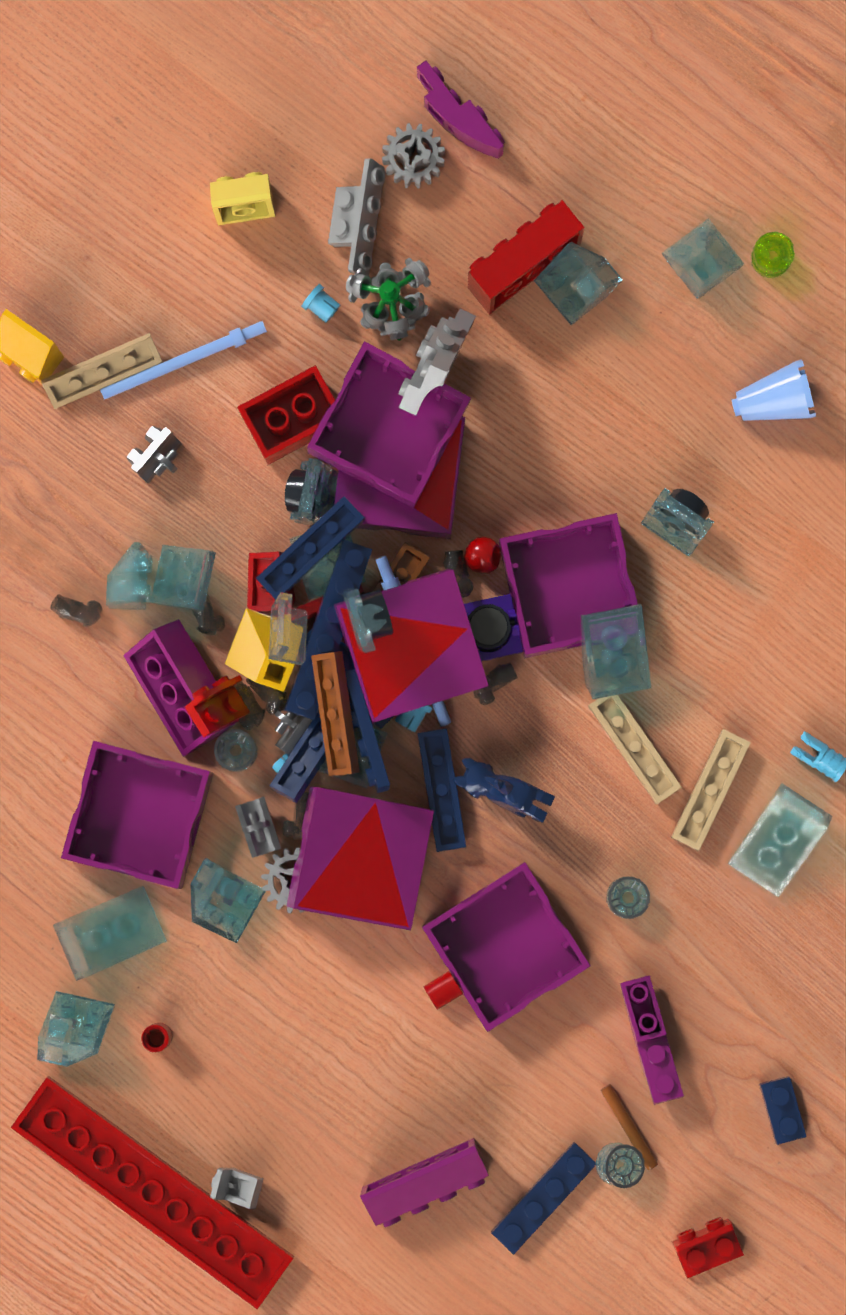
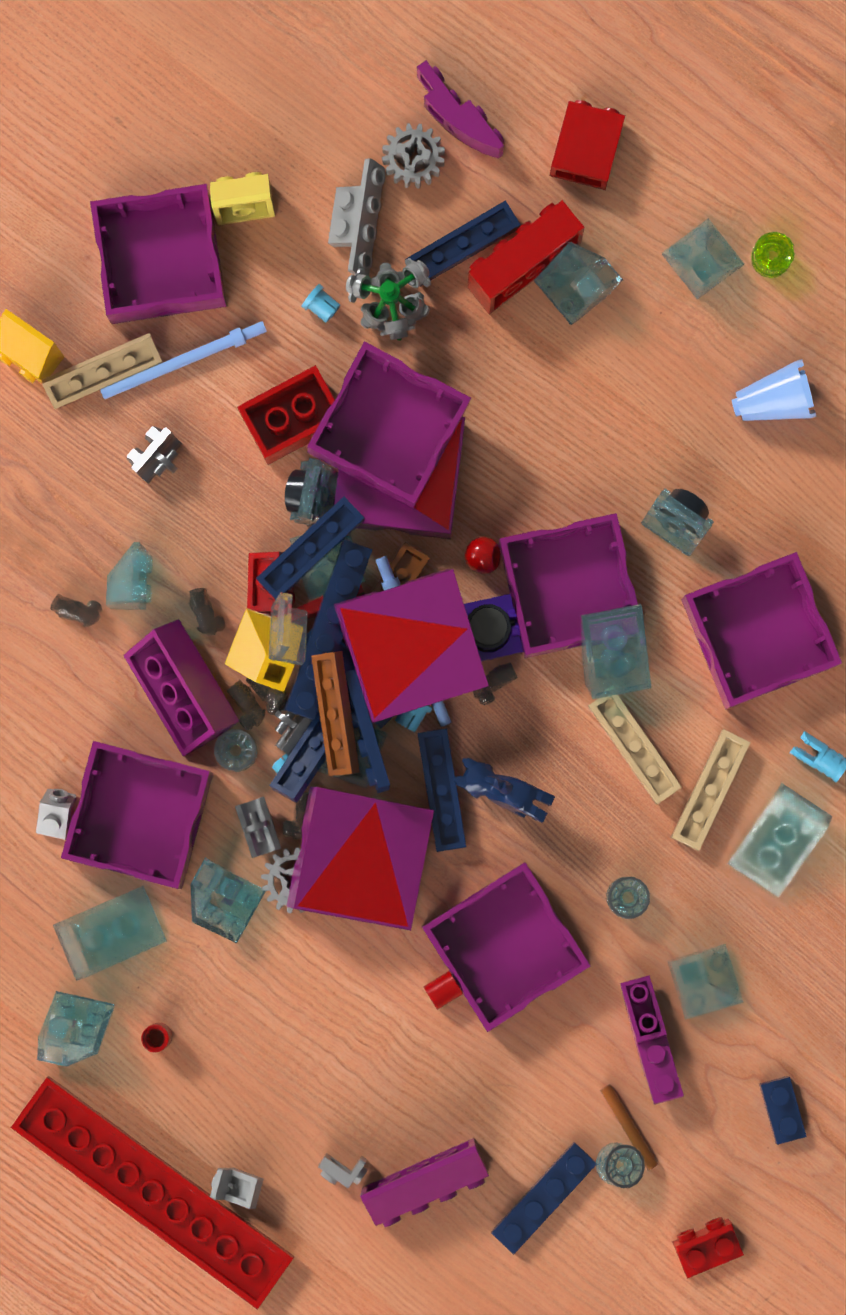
clear light blue tile [150,545,216,611] -> none
red bracket [185,675,250,738] -> none
clear light blue piece [342,587,393,653] -> none
light grey bracket [398,309,476,415] -> none
clear smoke arm [443,550,474,598] -> none
none -> light grey bracket [36,789,76,840]
none -> magenta tile [90,184,227,324]
none -> light grey bracket [318,1153,368,1188]
none -> dark blue plate [405,200,521,287]
none -> red brick [549,100,626,191]
none -> clear light blue slope [667,944,743,1020]
none -> magenta tile [681,552,842,710]

